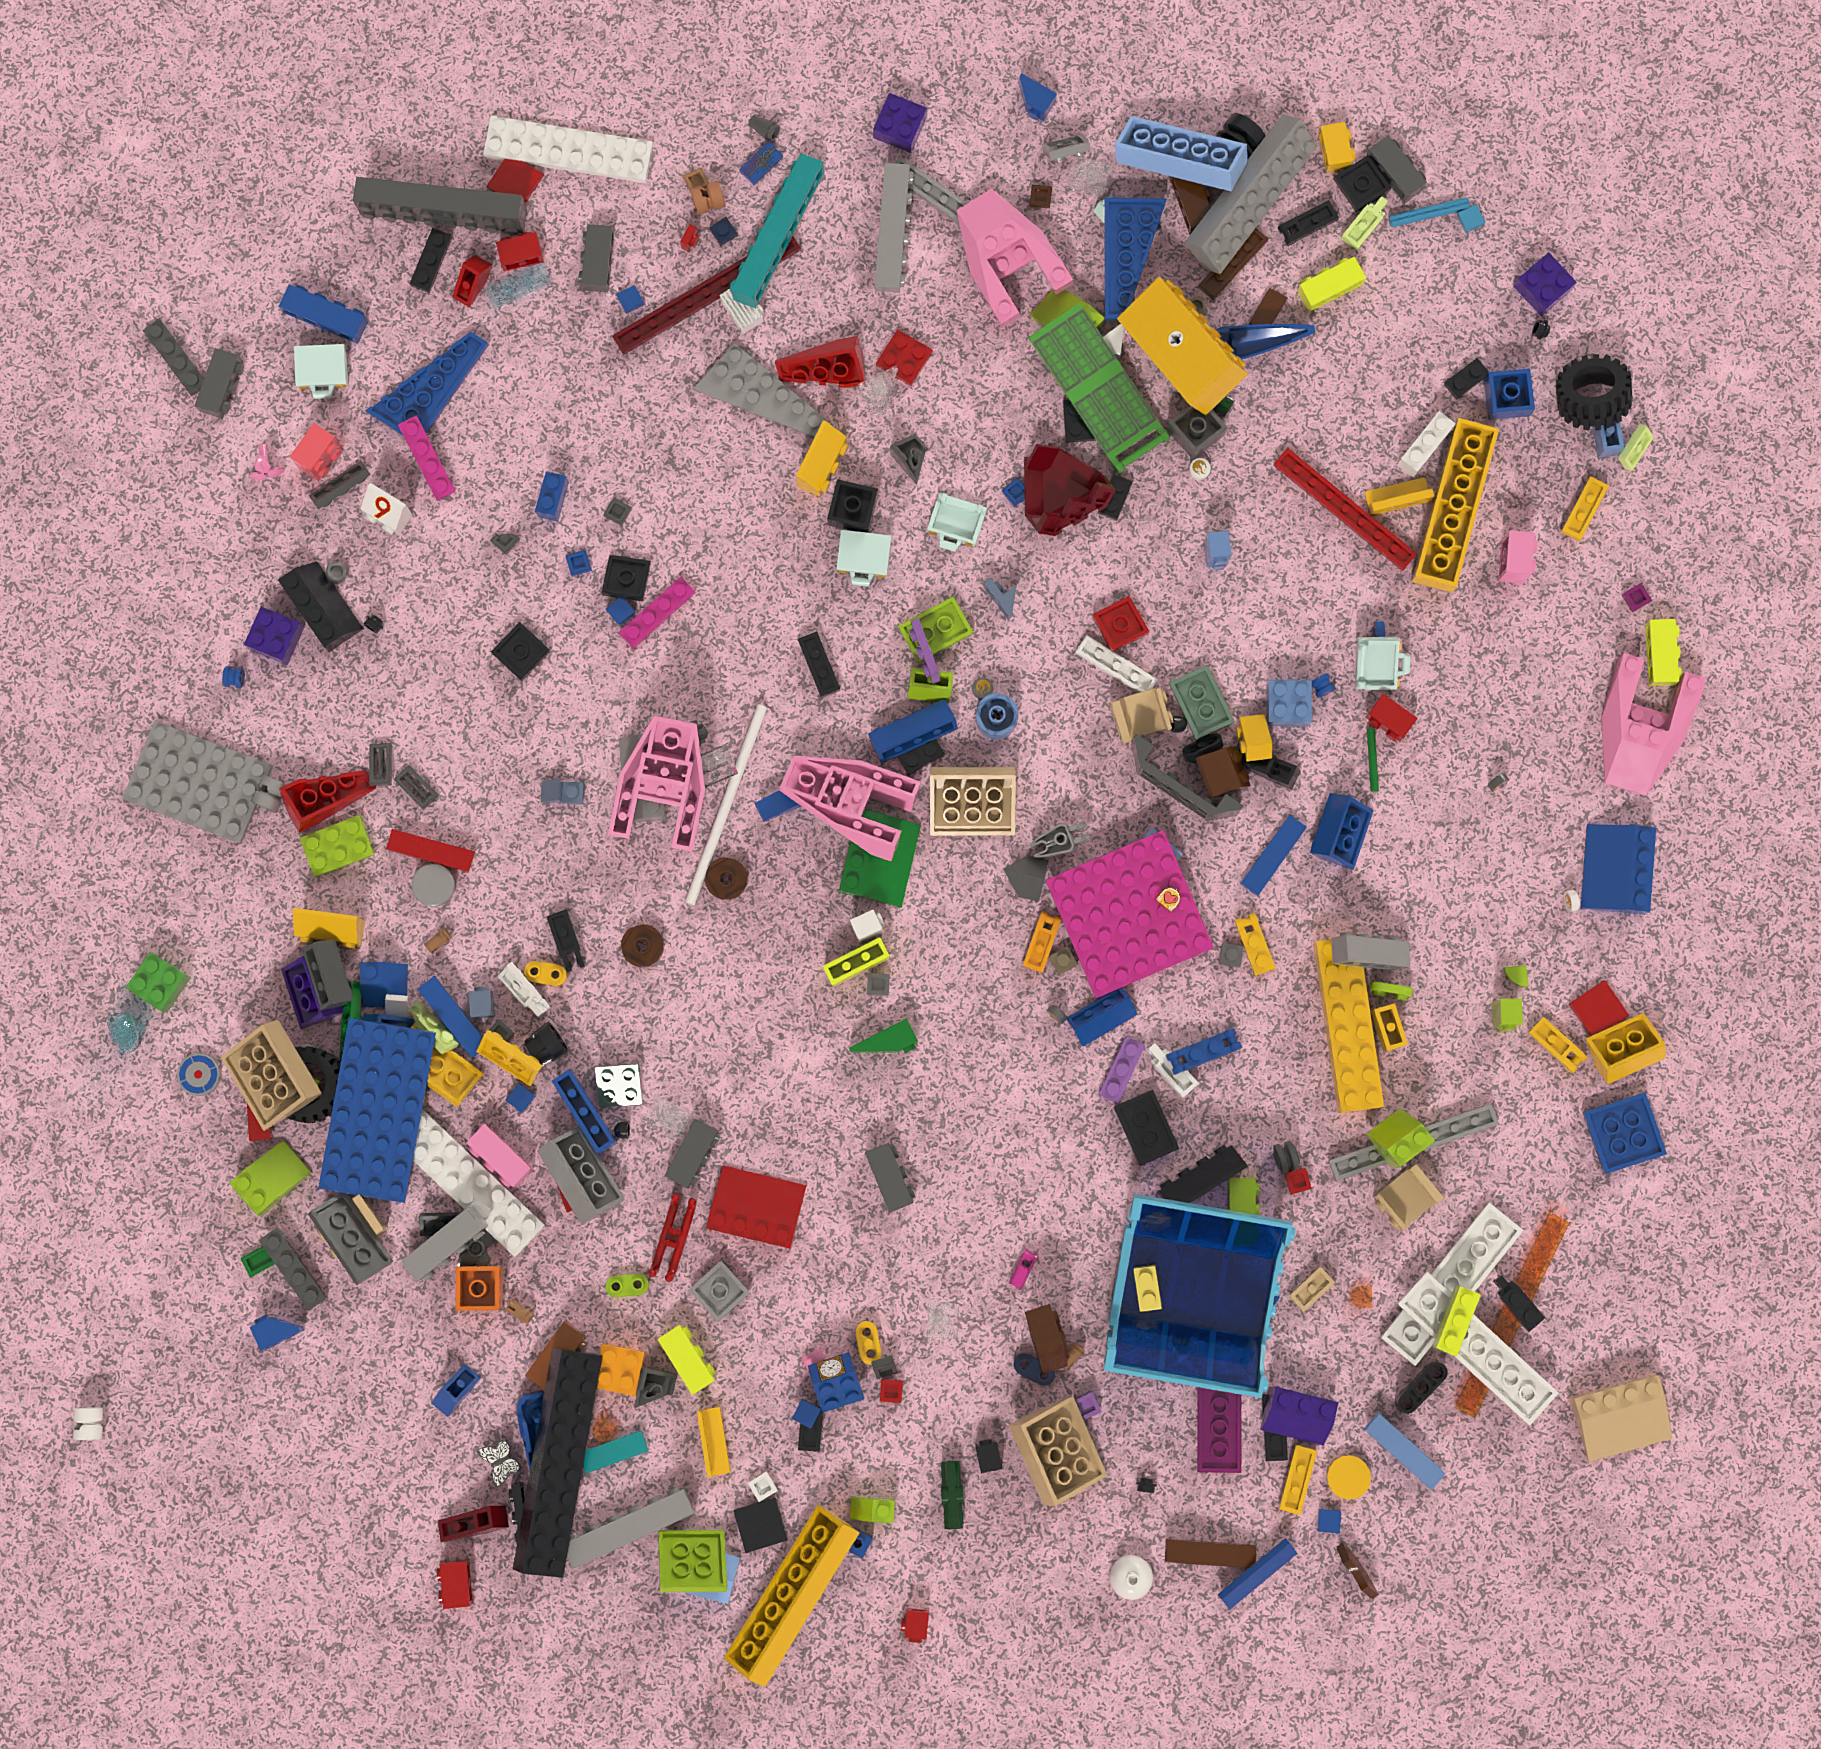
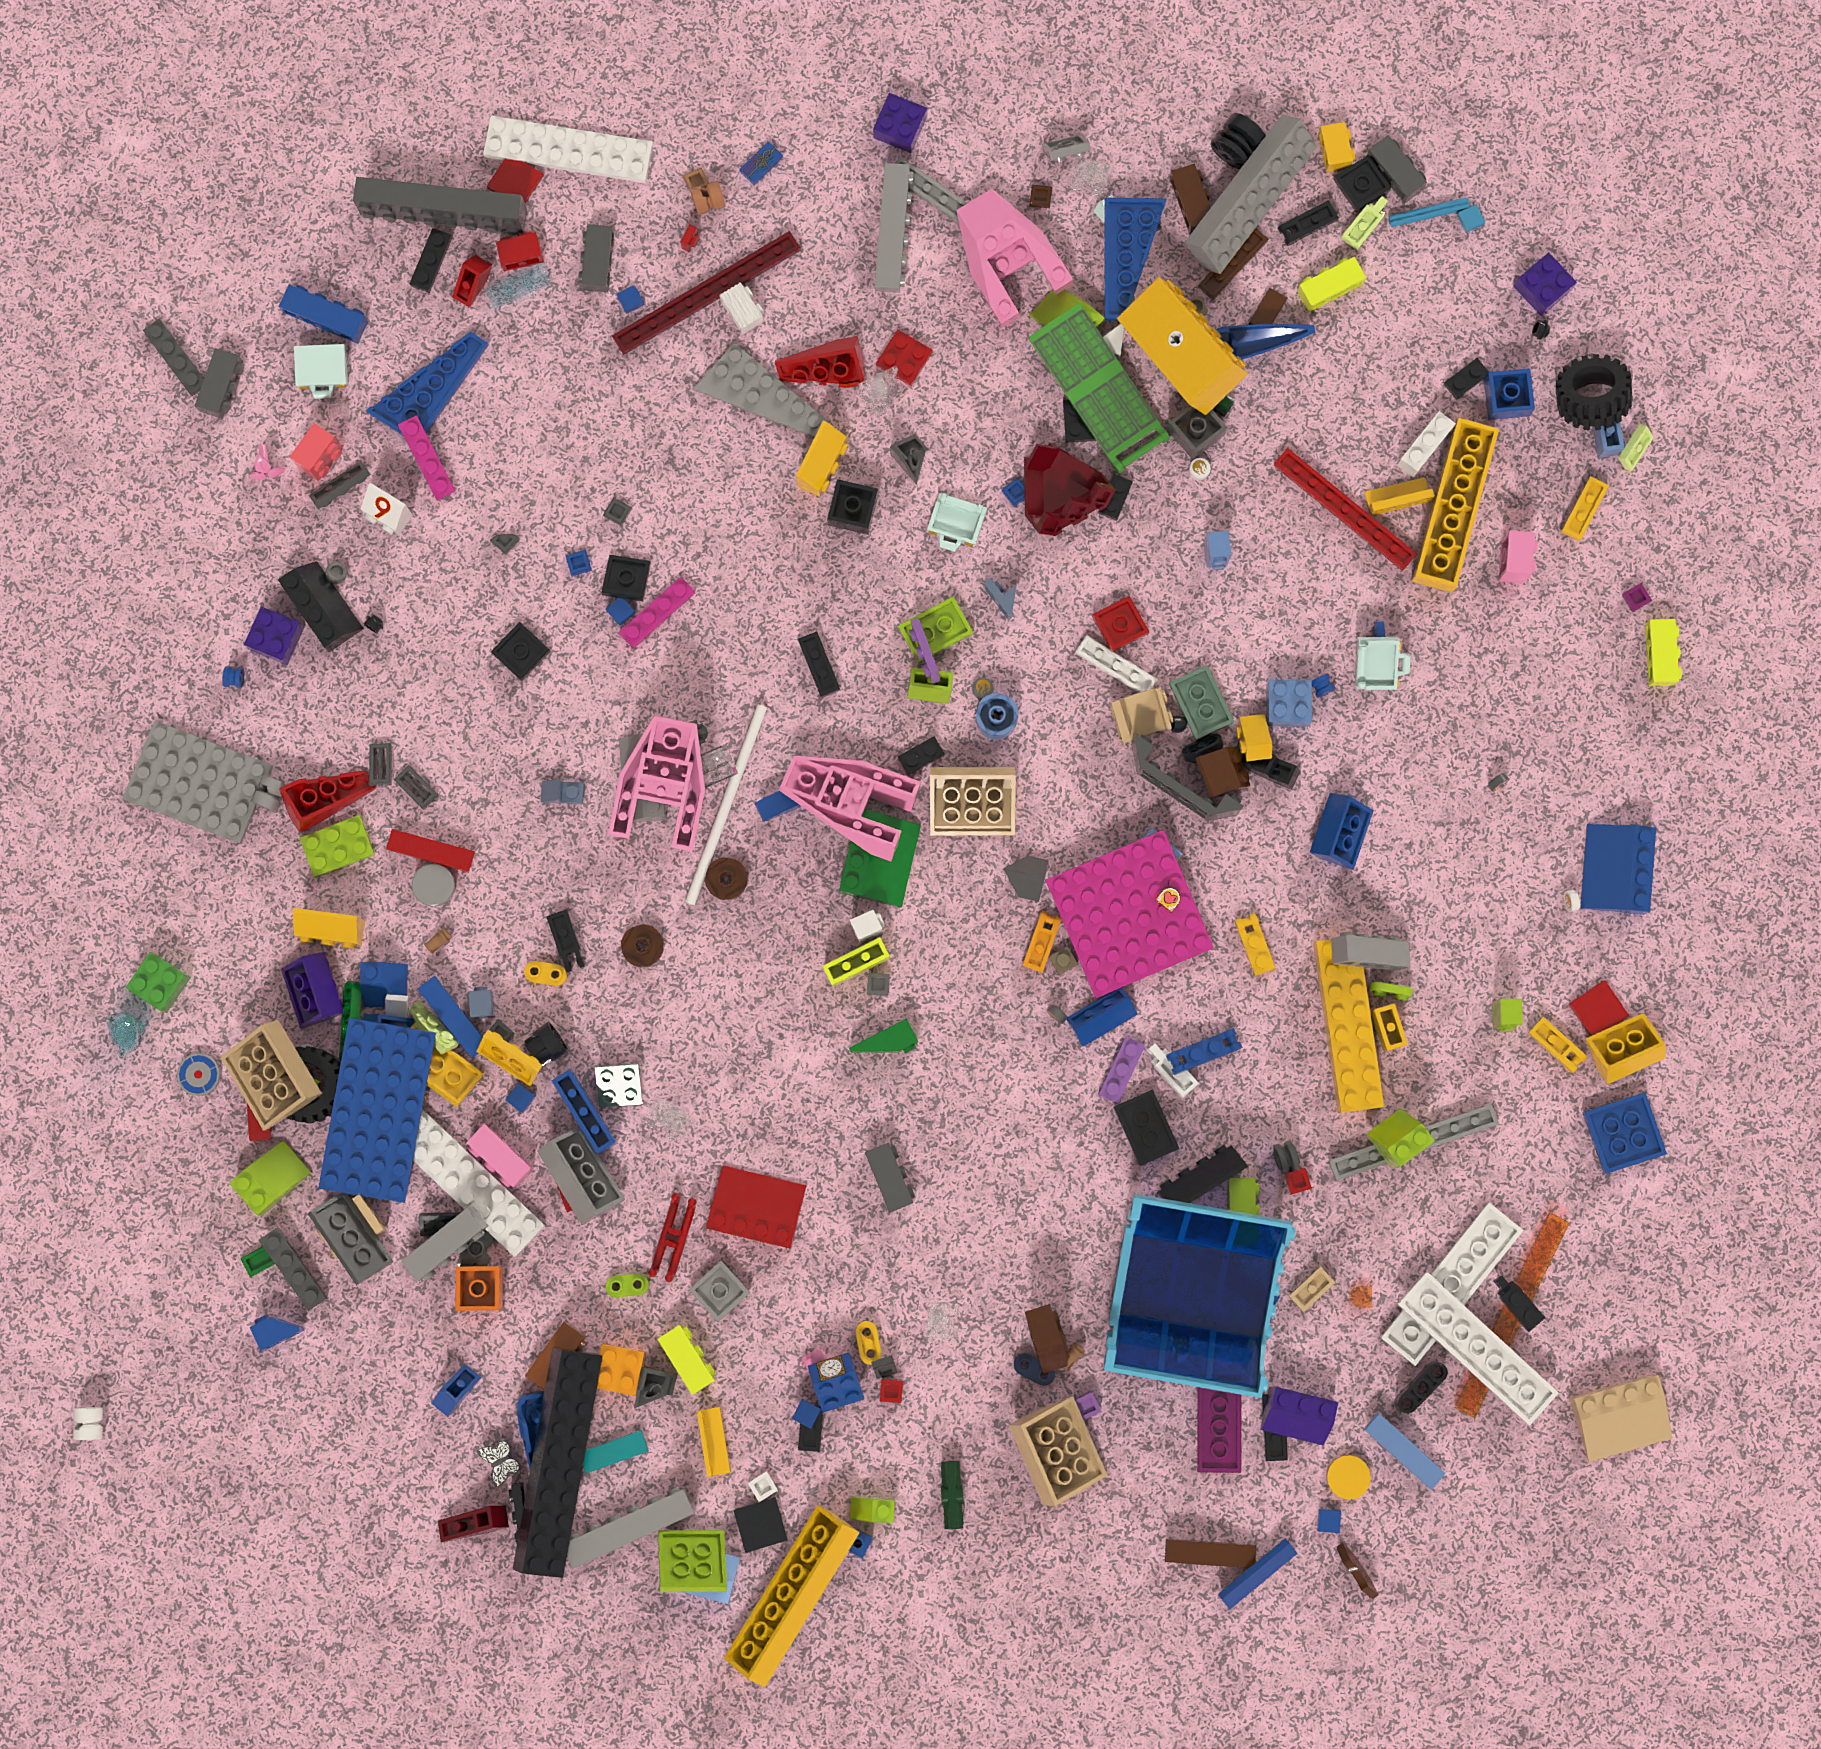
dark grey brick [302,939,353,1010] -> none
red brick [437,1559,473,1609] -> none
white hinge [499,962,550,1017] -> none
medium nougat pin [505,1299,534,1324] -> none
blue brick [535,471,569,522] -> none
clear orange tile [593,1416,620,1443] -> none
black hinge [614,1121,630,1139] -> none
dark grey brick [665,1119,721,1189] -> none
dark blue plate [709,217,738,247] -> none
teal brick [730,153,825,309] -> none
dark grey cone [748,115,780,141] -> none
light aqua piece [836,530,892,587] -> none
blue brick [868,699,958,764] -> none
red brick [901,1608,929,1643] -> none
black brick [975,1438,1002,1473] -> none
dark pink bar [1009,1248,1038,1289] -> none
blue slope [1019,73,1057,122] -> none
light grey hinge [1030,821,1091,858] -> none
white cylinder [1109,1554,1153,1600] -> none
light blue brick [1115,116,1248,192] -> none
light yellow plate [1134,1264,1162,1312] -> none
black plate [1136,1478,1157,1493] -> none
flat silver plate [1219,943,1244,968] -> none
blue tile [1240,815,1307,896] -> none
yellow plate [1278,1444,1317,1515] -> none
red brick [1365,694,1418,742] -> none
green bar [1367,728,1379,792] -> none
tan panel [1373,1164,1444,1231] -> none
neon yellow brick [1432,1286,1481,1356] -> none
lime tile [1504,965,1529,987] -> none
bright pink wedge [1601,653,1706,796] -> none

